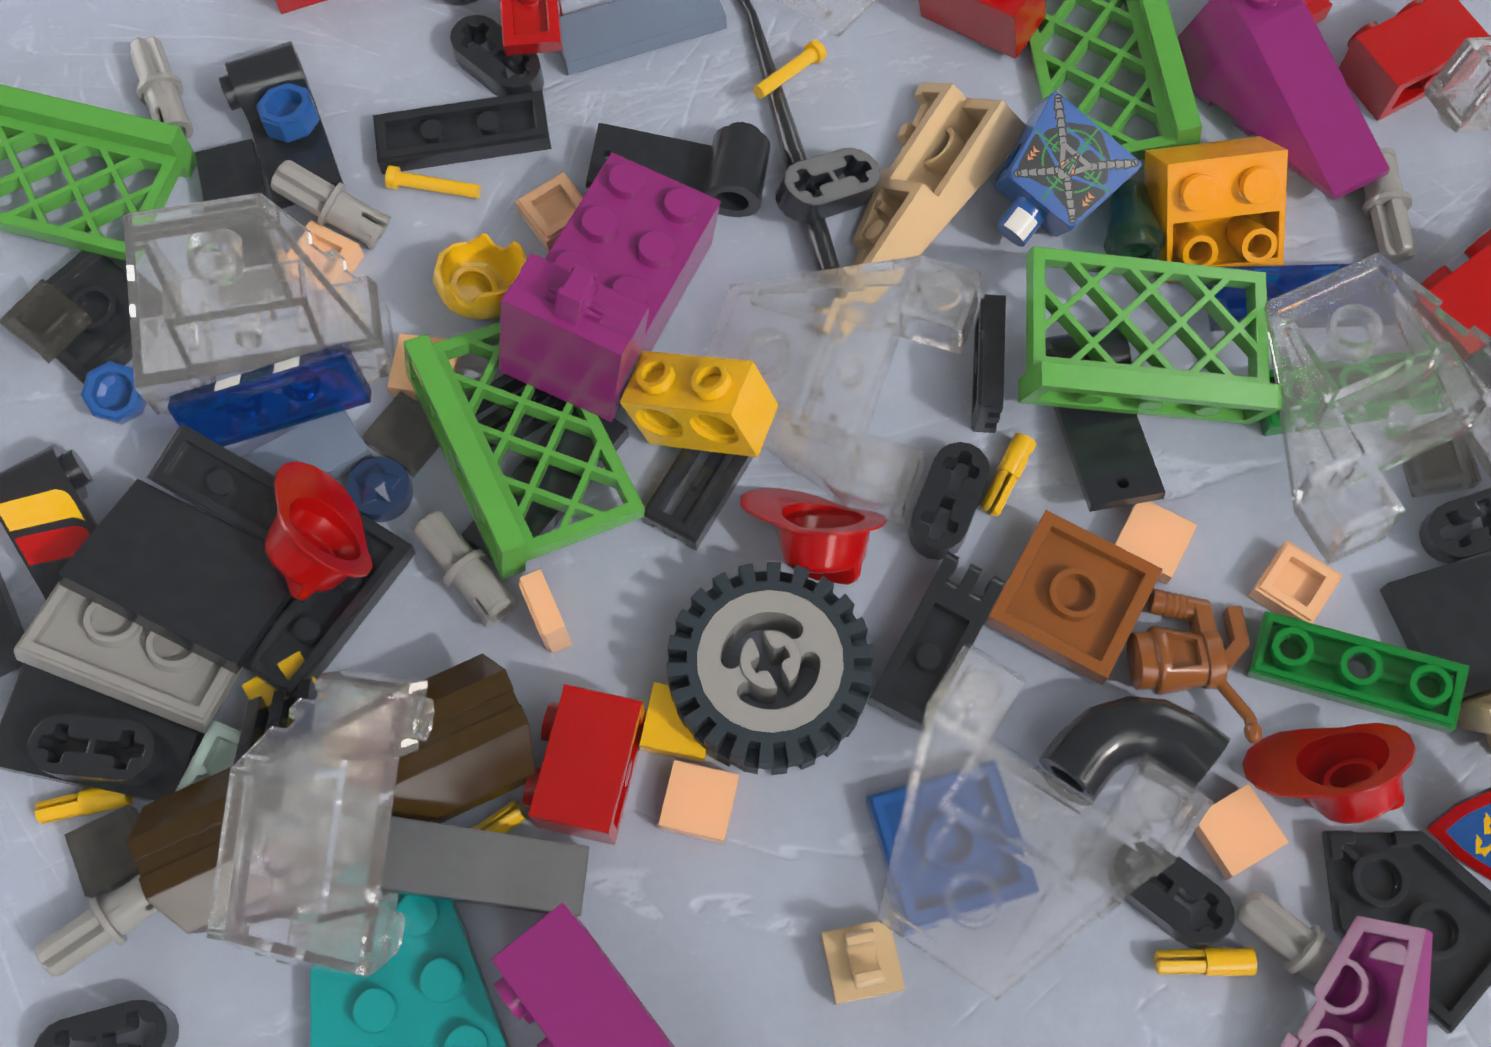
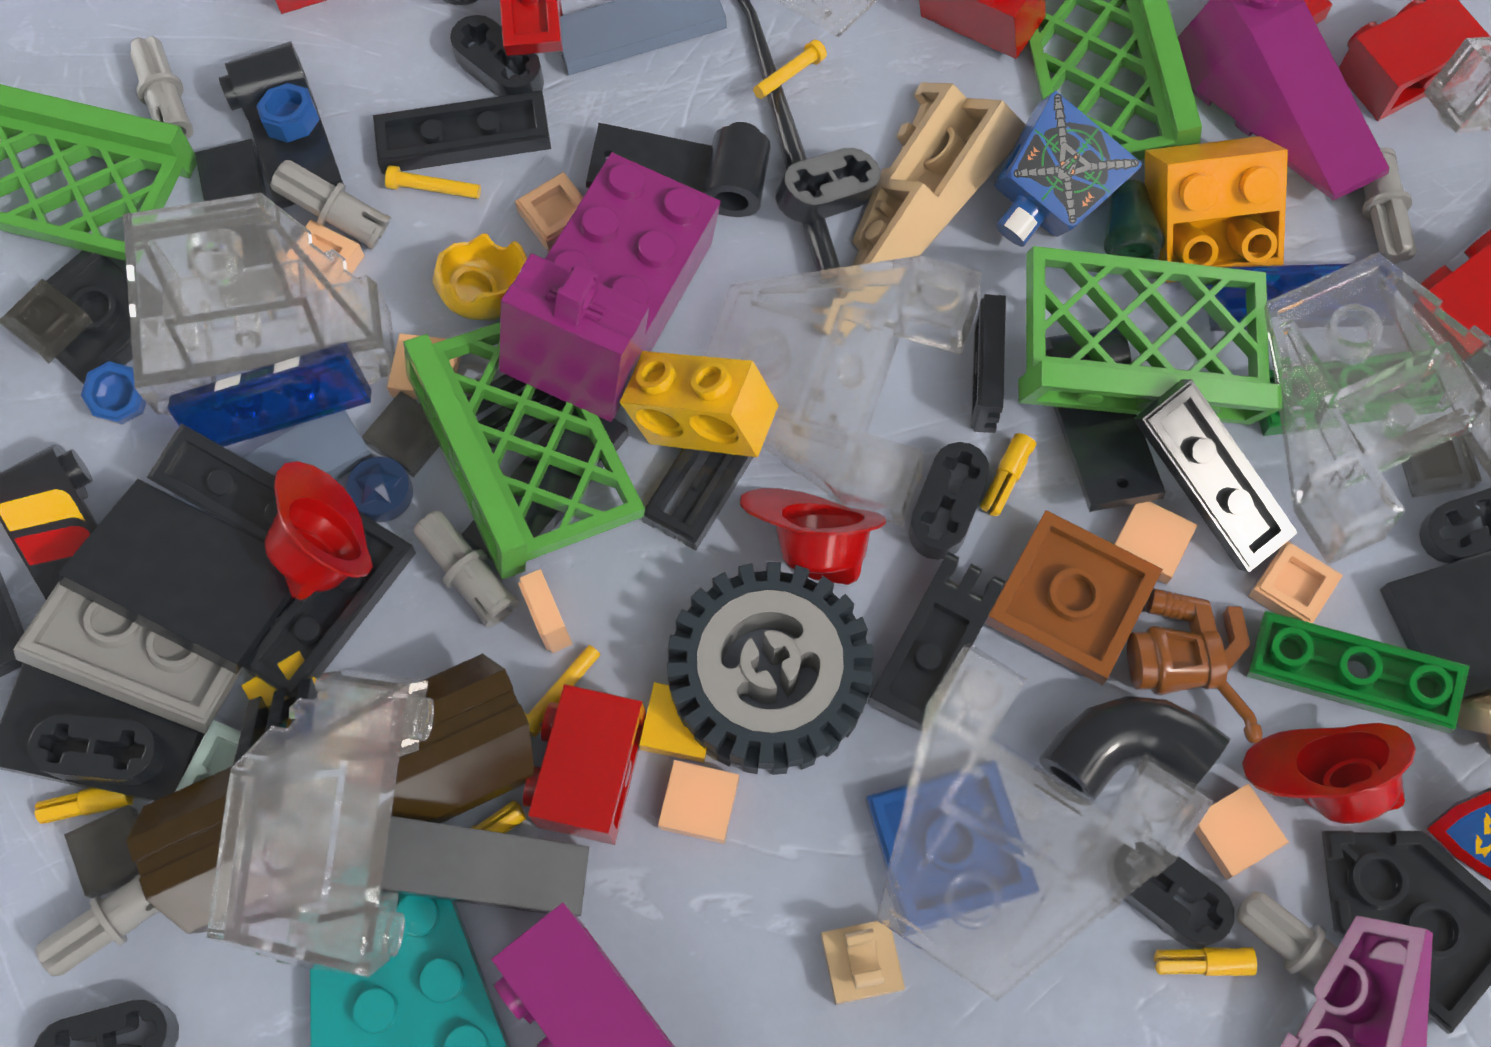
none -> yellow piece [524,645,601,737]
none -> tile [1133,379,1297,572]

